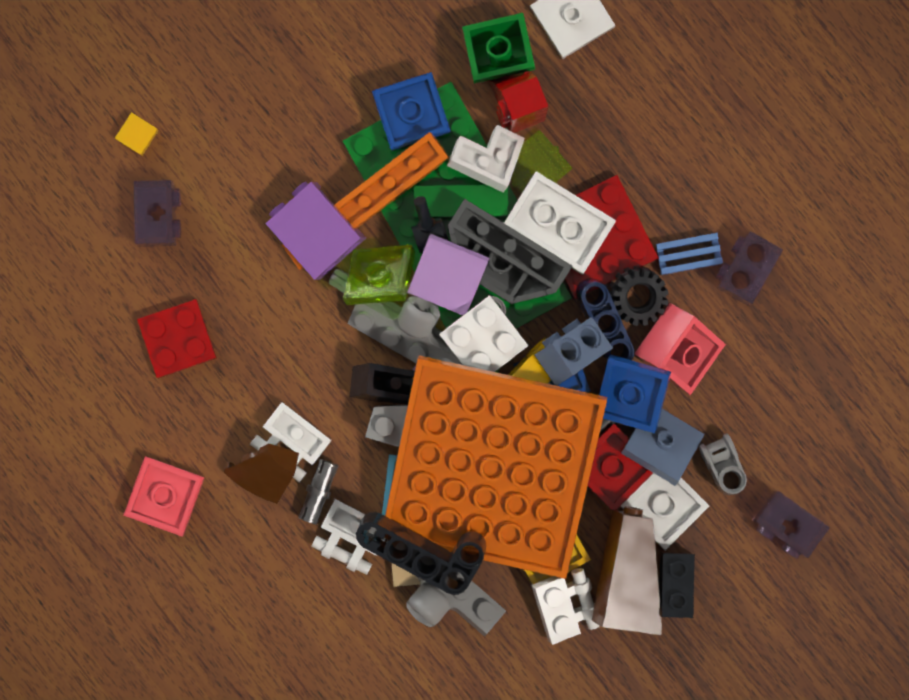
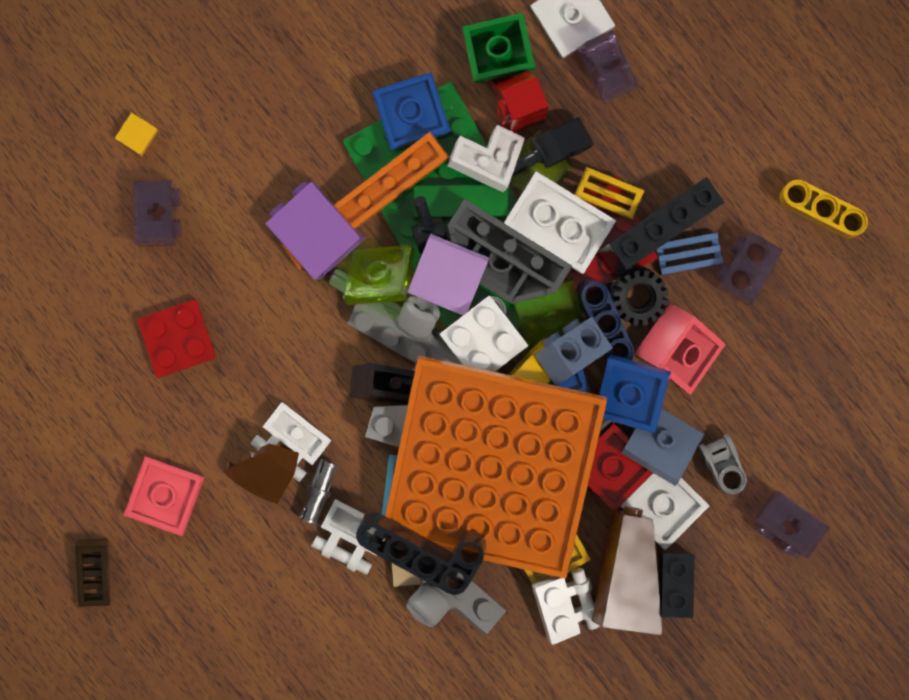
none -> dark brown slope [75,539,110,607]
none -> black beam [512,117,594,176]
none -> clear neon green plate [514,277,584,353]
none -> yellow tile [575,167,644,221]
none -> brick [577,30,639,104]
none -> black brick [599,177,725,277]
none -> yellow beam [779,180,868,239]

